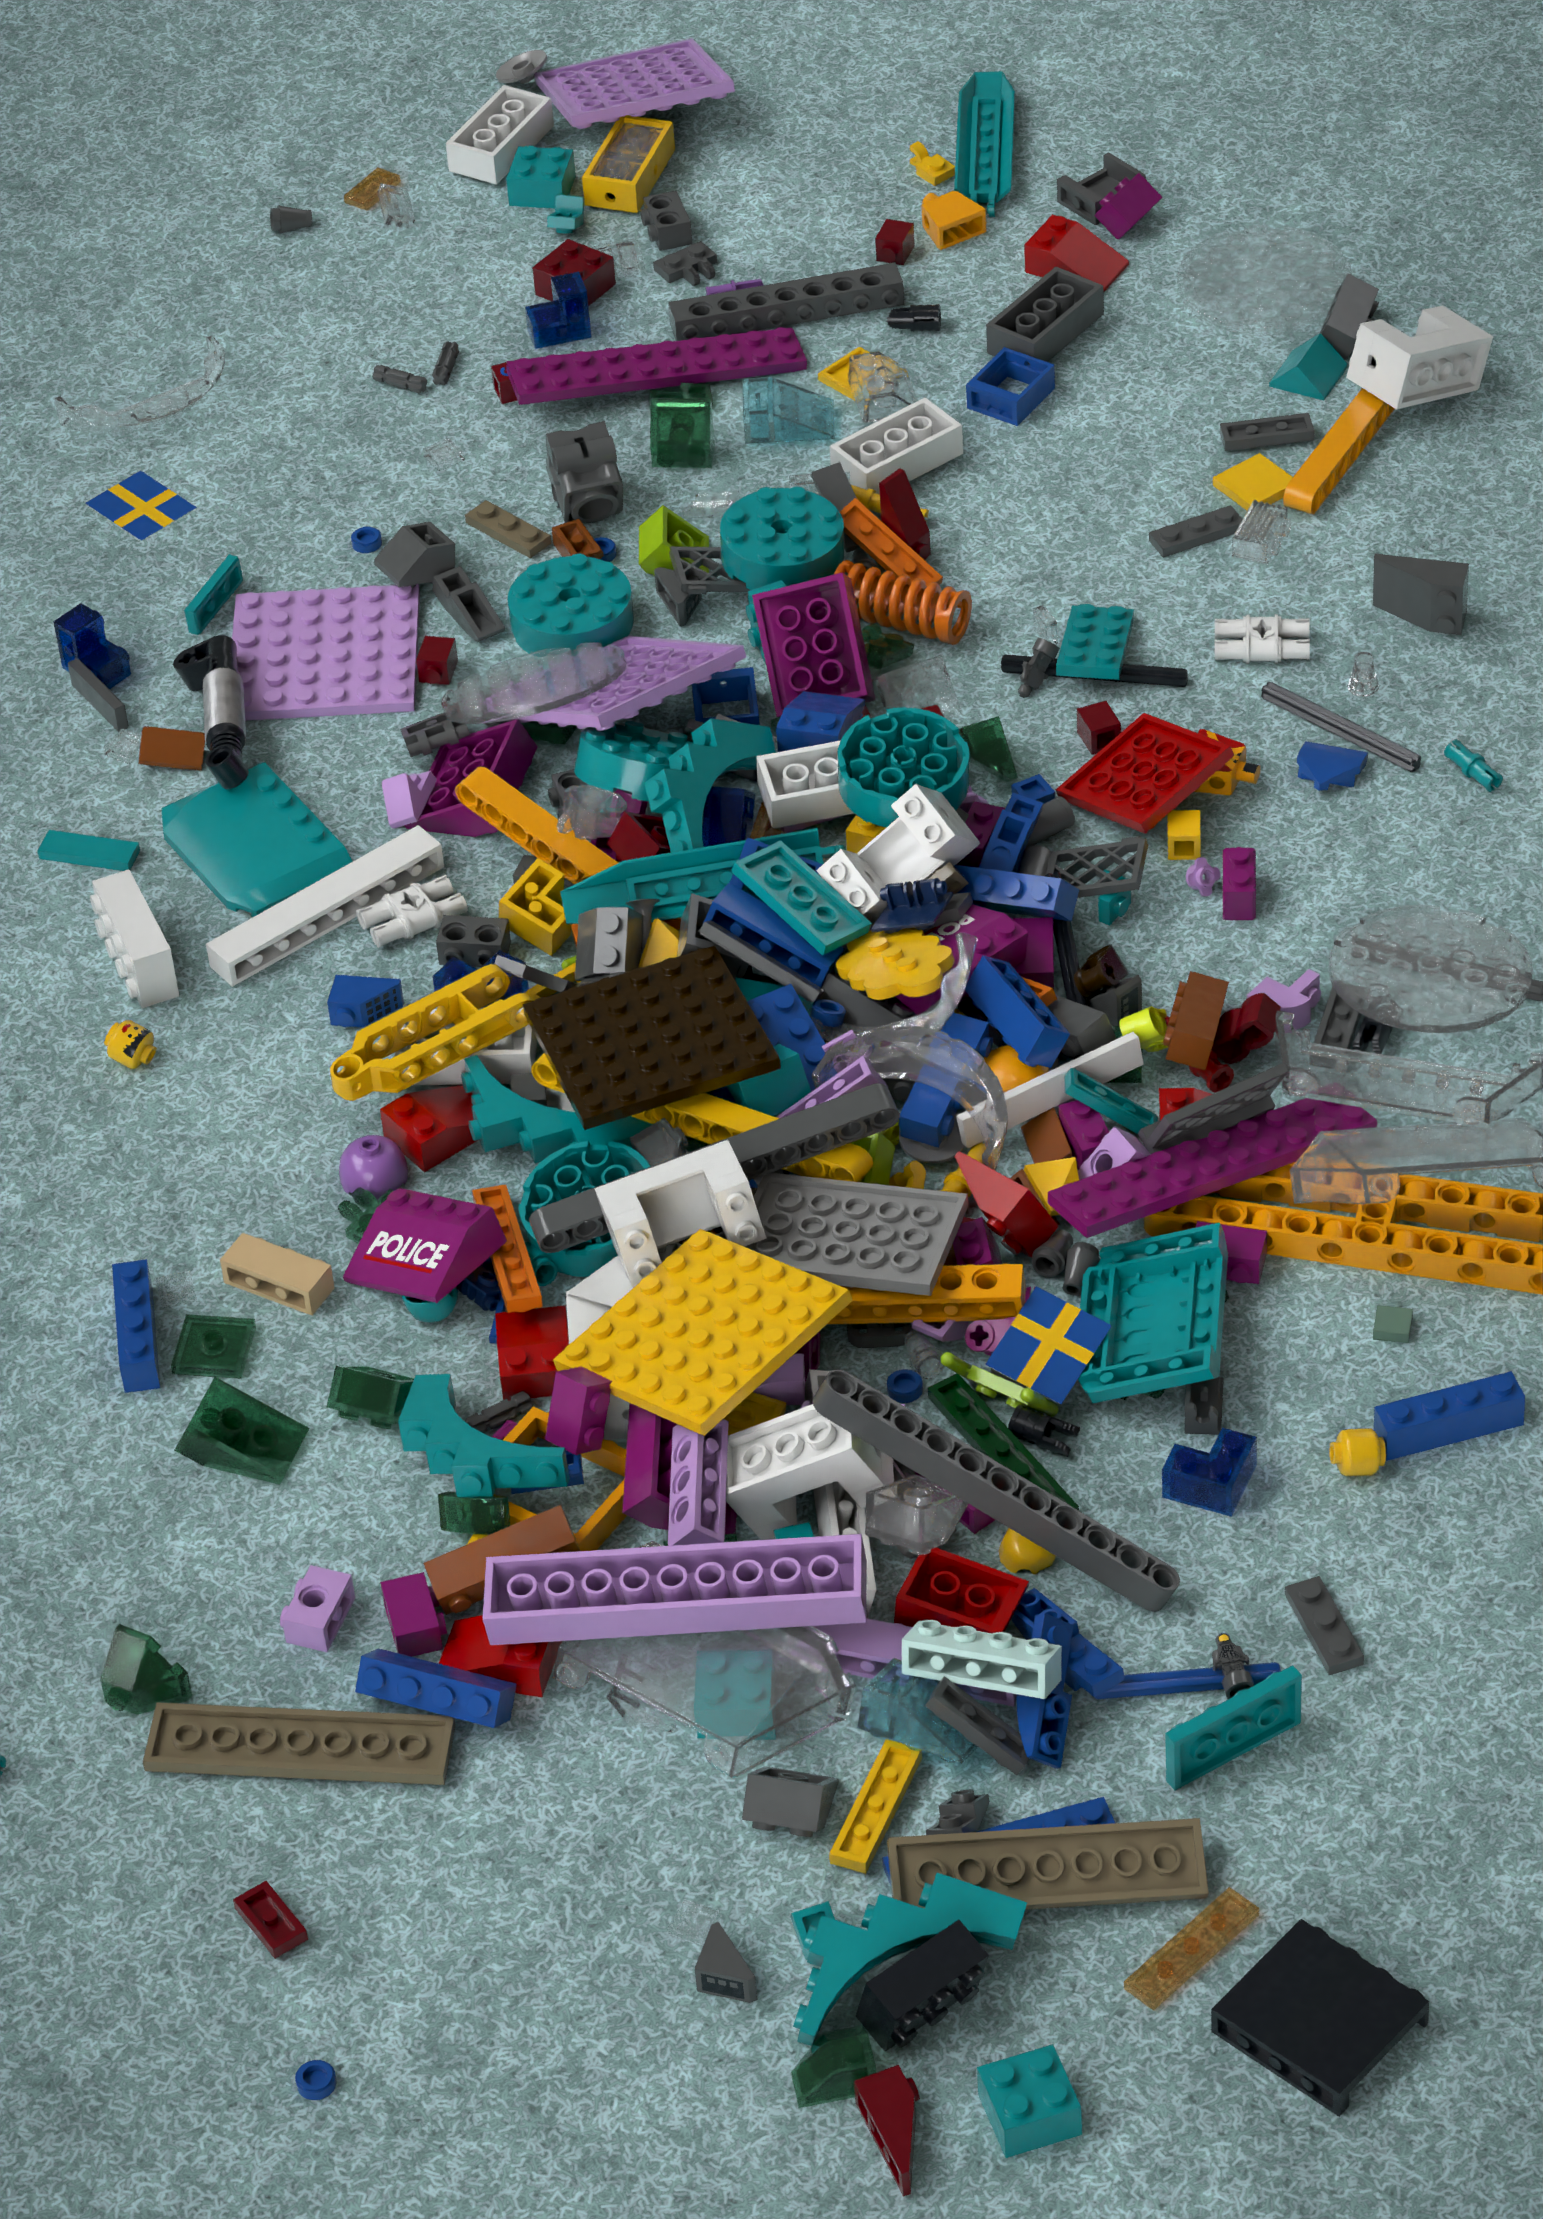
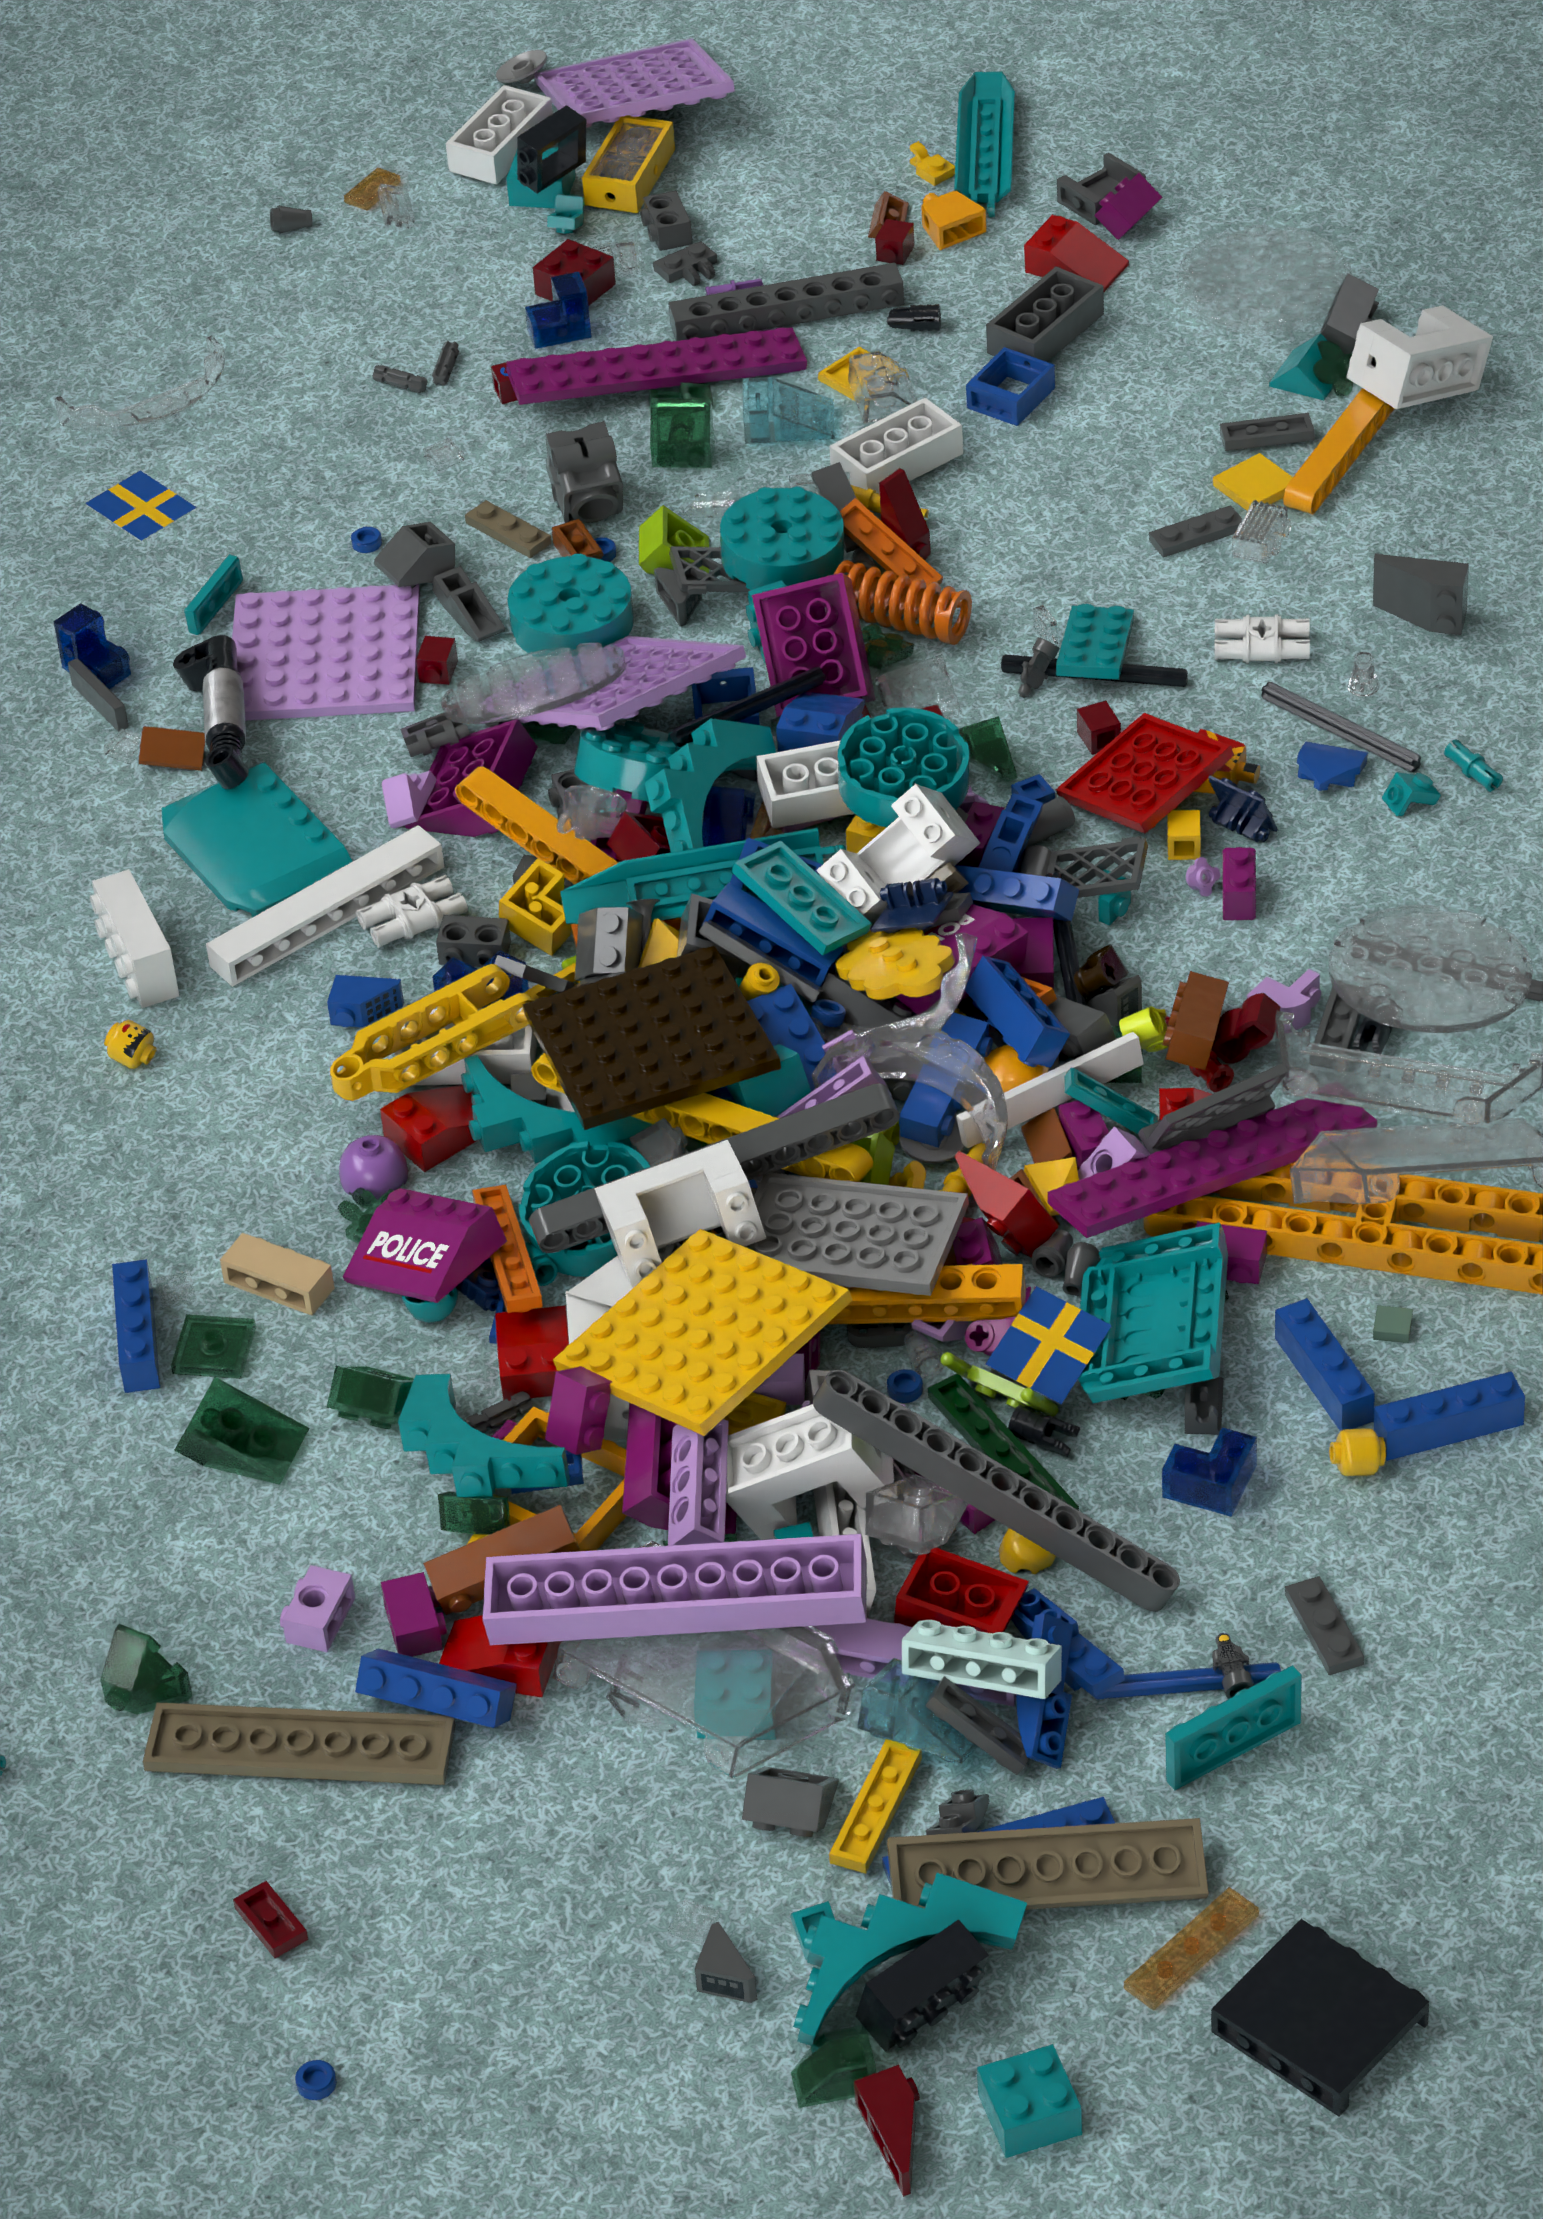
teal tile [37,830,140,871] -> none
none -> black window [517,105,586,194]
none -> black axle [670,667,826,747]
none -> yellow brick [739,963,780,1001]
none -> dark orange slope [868,191,909,238]
none -> dark blue hinge [1208,775,1278,842]
none -> blue brick [1275,1298,1375,1431]
none -> clear green plate [1313,341,1353,396]
none -> teal bracket [1382,772,1441,816]

